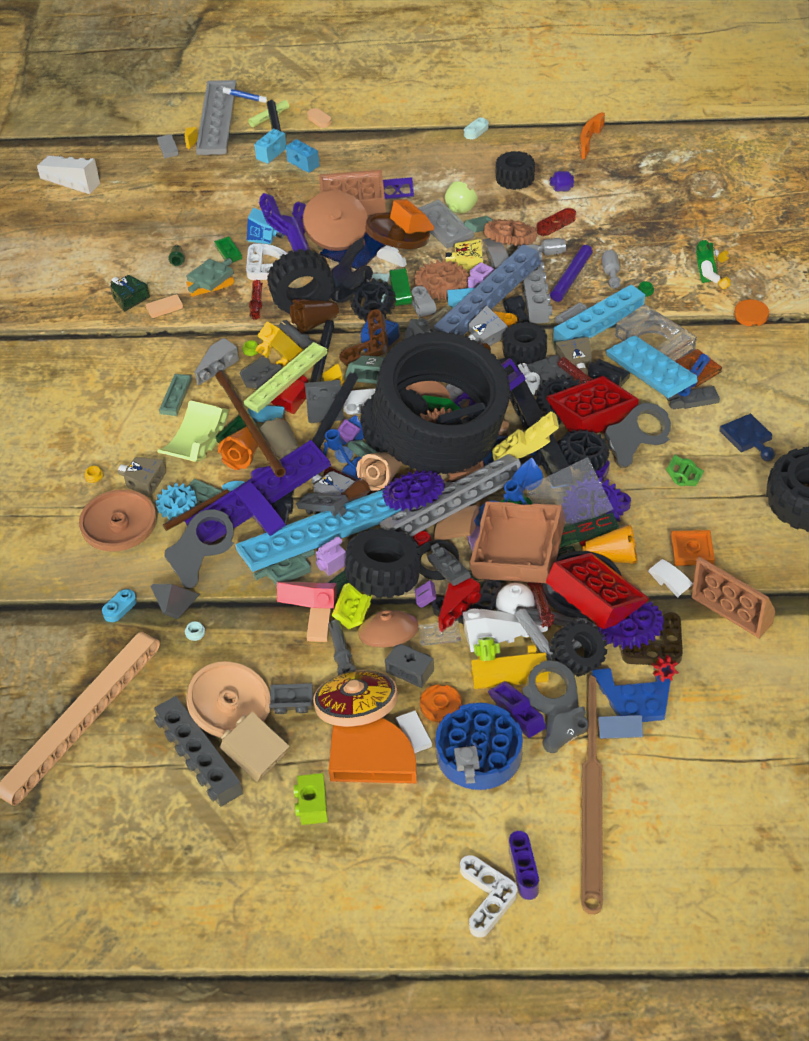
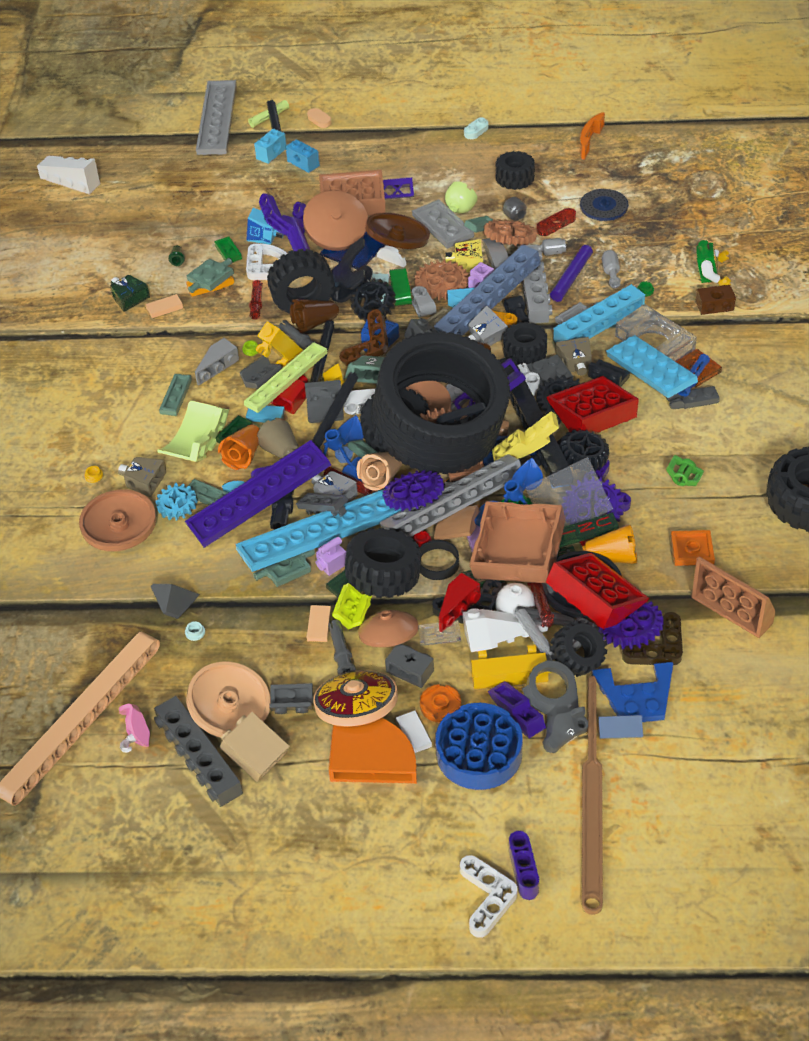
medium azure plate [102,589,137,622] -> none
light grey tile [157,134,179,158] -> none
reddish brown bar [163,489,229,531] -> none
dark grey animal [164,509,234,589] -> none
yellow slope [185,127,198,149] -> none
reddish brown piece [215,371,286,477] -> none
blue bar [223,87,267,103] -> none
dark purple slope [235,482,286,536] -> none
coral slope [277,582,337,608] -> none
lime brick [294,773,328,825] -> none
medium lavender tile [337,419,360,443] -> none
reddish brown cone [341,479,370,503] -> none
orange slope [390,199,434,234] -> none
medium lavender tile [415,581,437,608] -> none
green plate [423,395,460,412] -> none
dark grey plate [427,543,471,586] -> none
light grey plate [454,746,479,784] -> none
lime gear [474,637,500,661] -> none
dark purple head [550,171,574,192] -> none
clear red axle [557,357,593,383] -> none
dark grey animal [604,403,671,468] -> none
white slope [648,559,693,598] -> none
red gear [651,655,679,682] -> none
dark blue plate [720,413,776,462] -> none
orange tile [734,299,769,326] -> none
none -> bright pink hat [119,704,150,752]
none -> flat silver head [503,197,527,221]
none -> piece [580,189,628,221]
none -> reddish brown brick [696,285,736,315]

